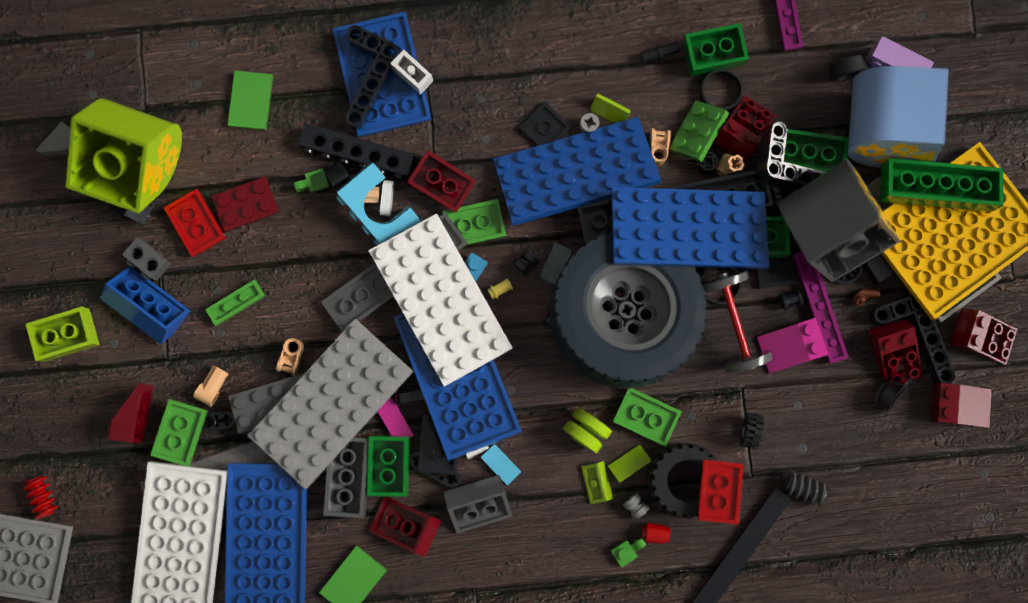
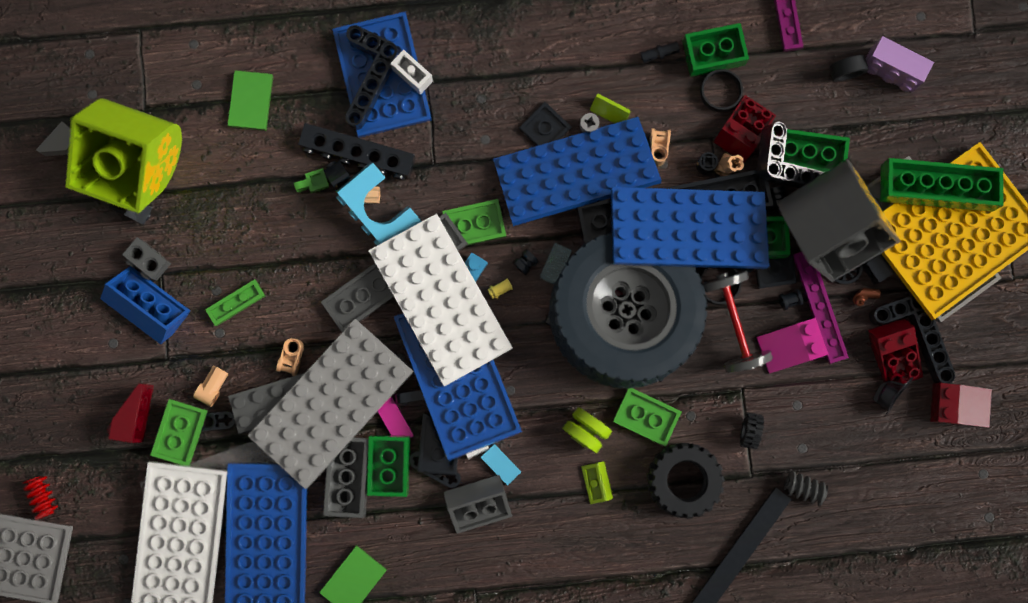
lime brick [26,307,100,362] -> none
red plate [164,189,226,257] -> none
dark red plate [212,176,280,232] -> none
dark red slope [369,496,441,557] -> none
white beam [380,180,394,216] -> none
dark red slope [406,150,476,213] -> none
lime slope [608,444,652,483] -> none
bright green plate [611,537,646,568] -> none
light grey wheel [623,493,650,520] -> none
red brick [641,523,670,544] -> none
bright green plate [669,101,729,162] -> none
red plate [697,460,744,524] -> none
light blue brick [848,66,948,168] -> none
dark red slope [950,308,1017,365] -> none

